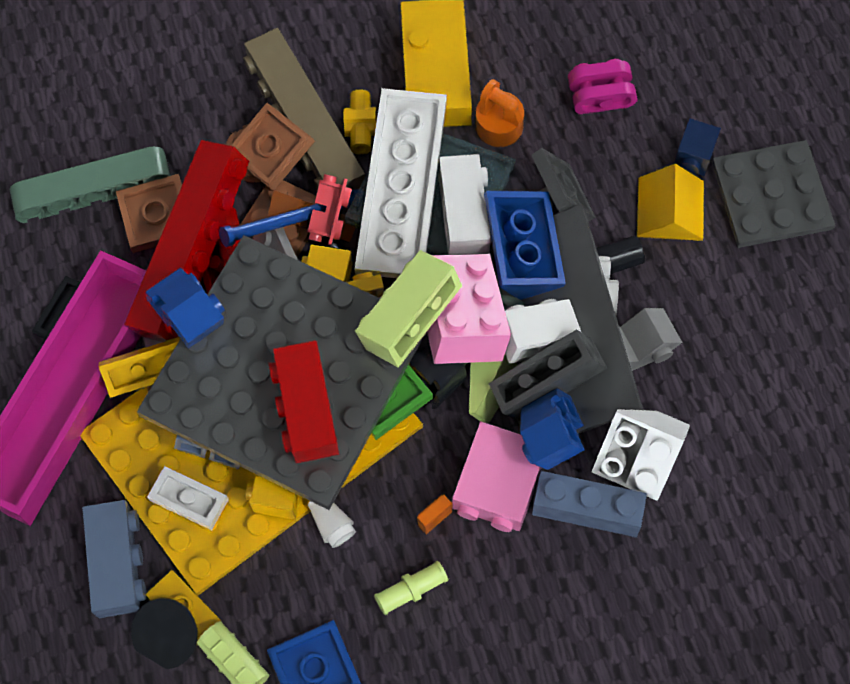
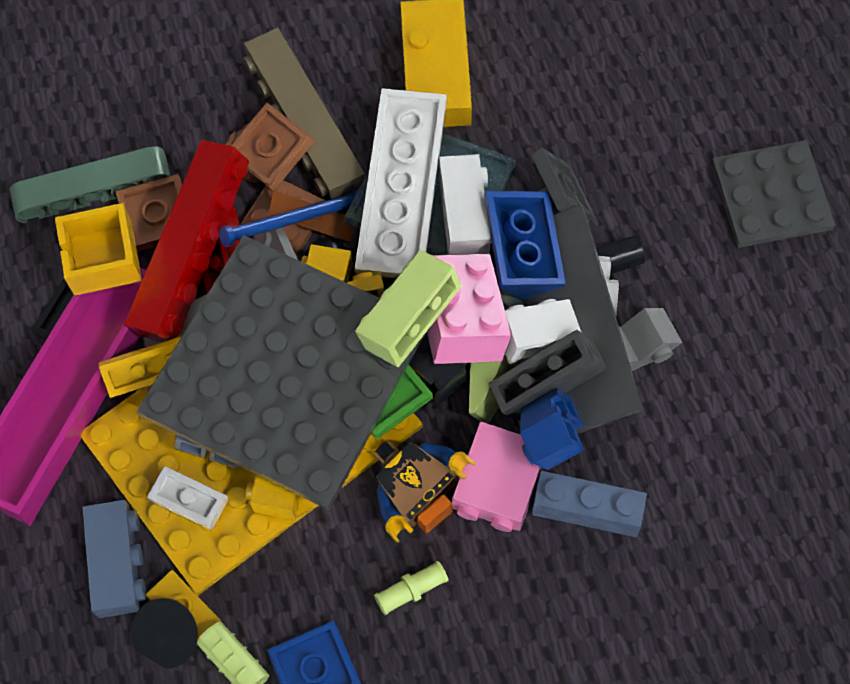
blue brick [145,268,225,349] -> none
red brick [269,340,340,464] -> none
coral hinge [307,174,352,245] -> none
white cone [307,501,356,548] -> none
yellow axle [344,89,377,155] -> none
orange piece [476,79,524,147] -> none
dark pink brick [568,59,638,114] -> none
white slope [591,409,690,501] -> none
yellow slope [637,164,704,241] -> none
dark blue brick [674,118,721,176] -> none
none -> yellow piece [55,203,142,296]
none -> torso [374,440,476,543]

